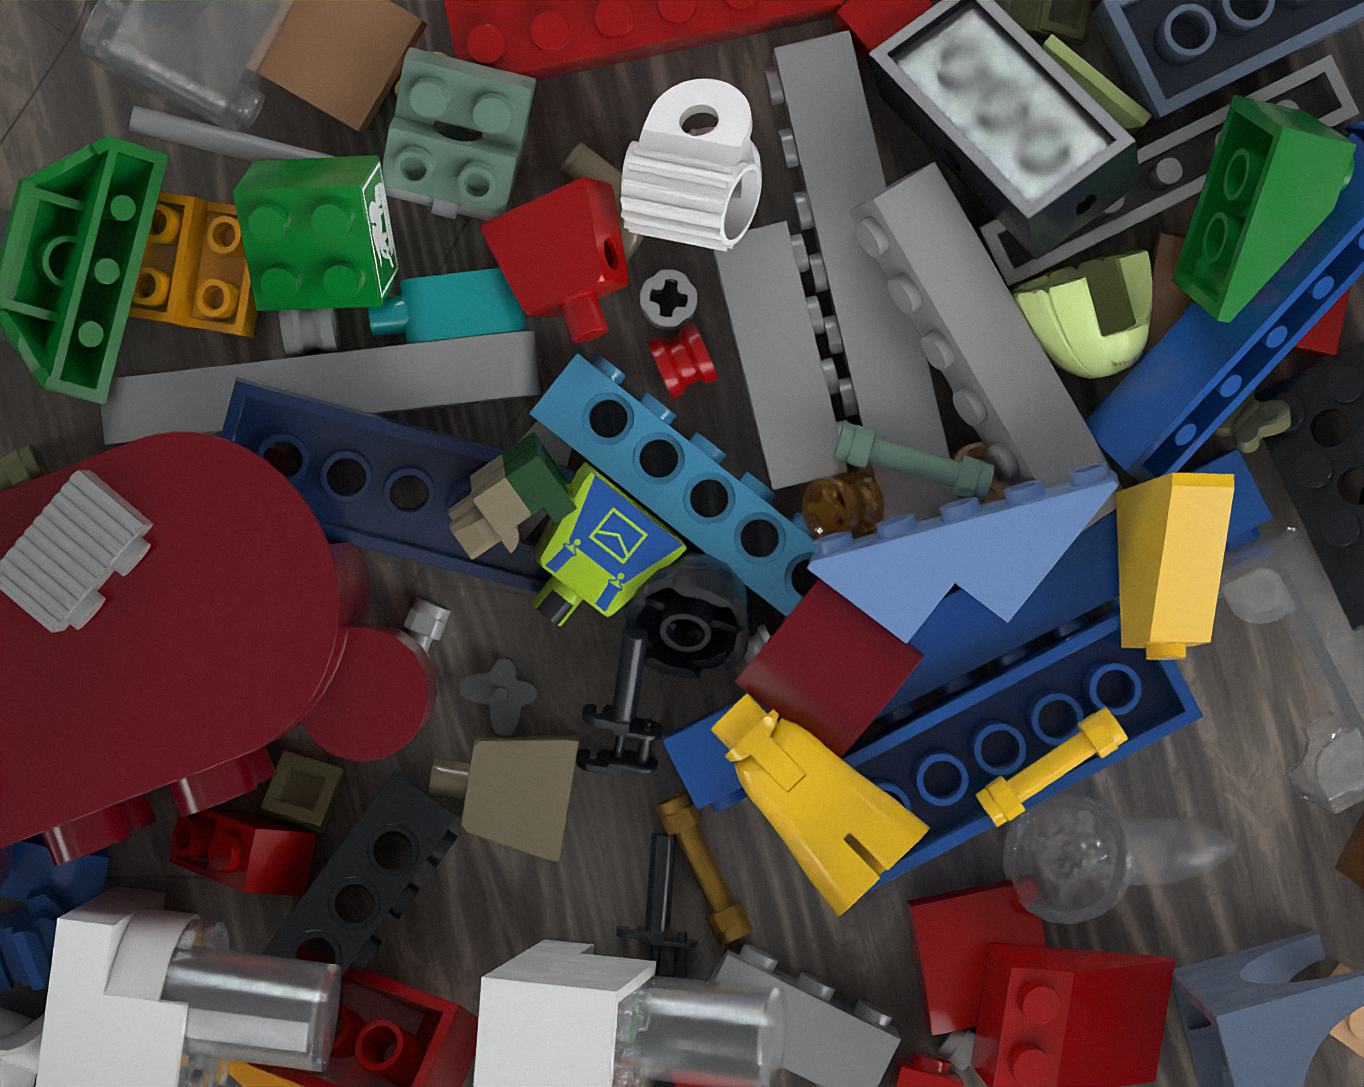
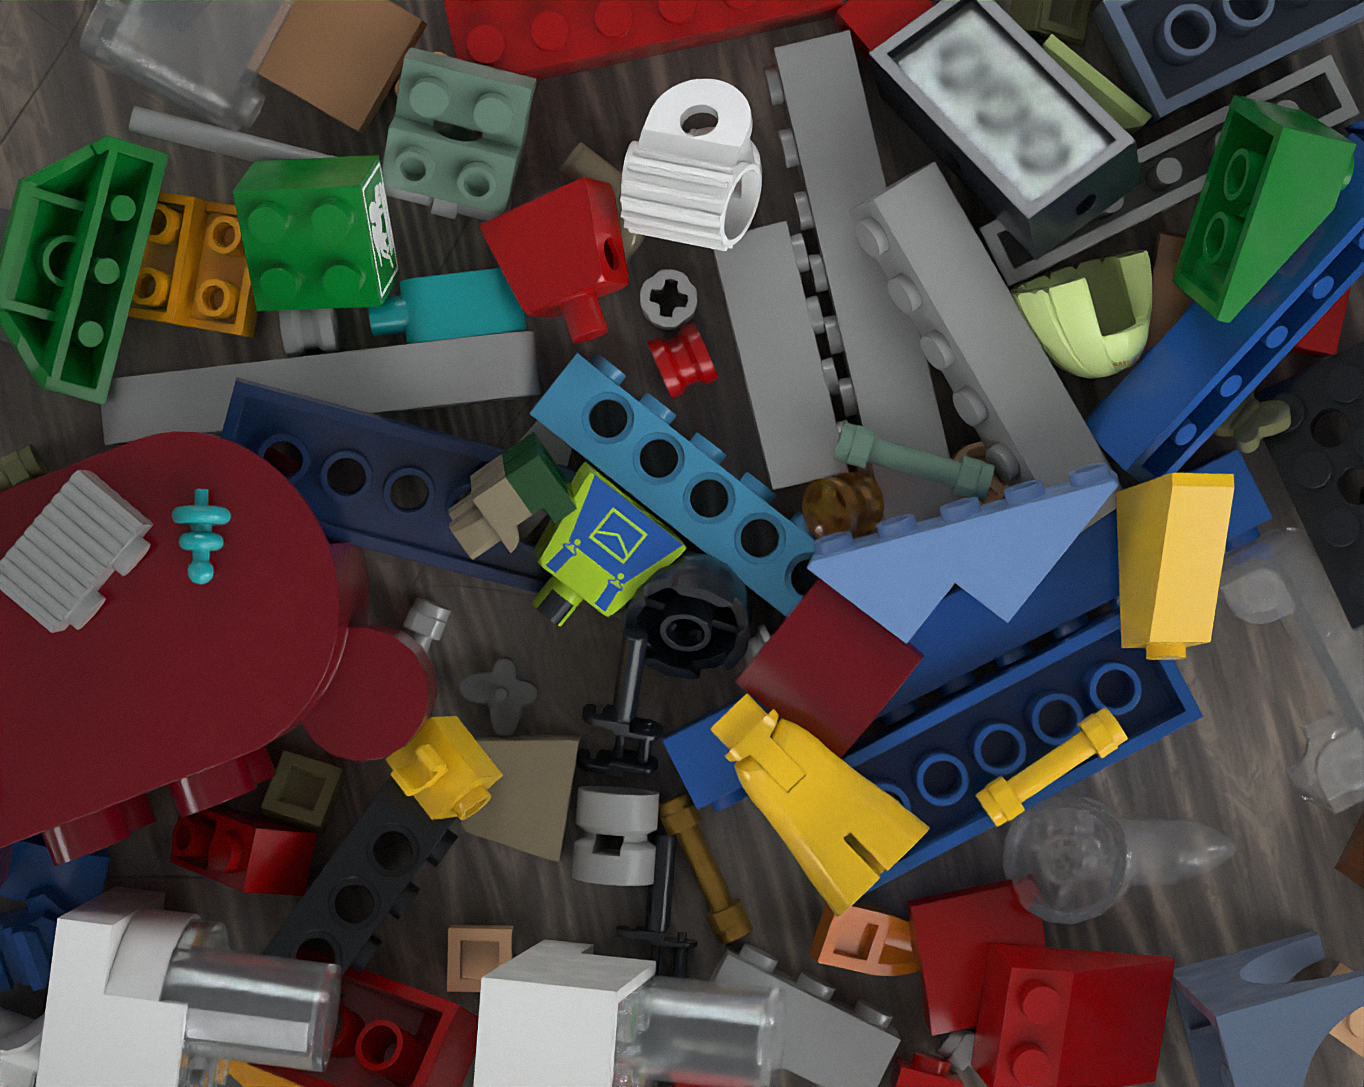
none -> teal hair [172,489,231,585]
none -> yellow brick [385,716,503,820]
none -> light nougat plate [447,924,514,992]
none -> light grey wheel [572,786,660,886]
none -> orange plate [809,901,920,976]

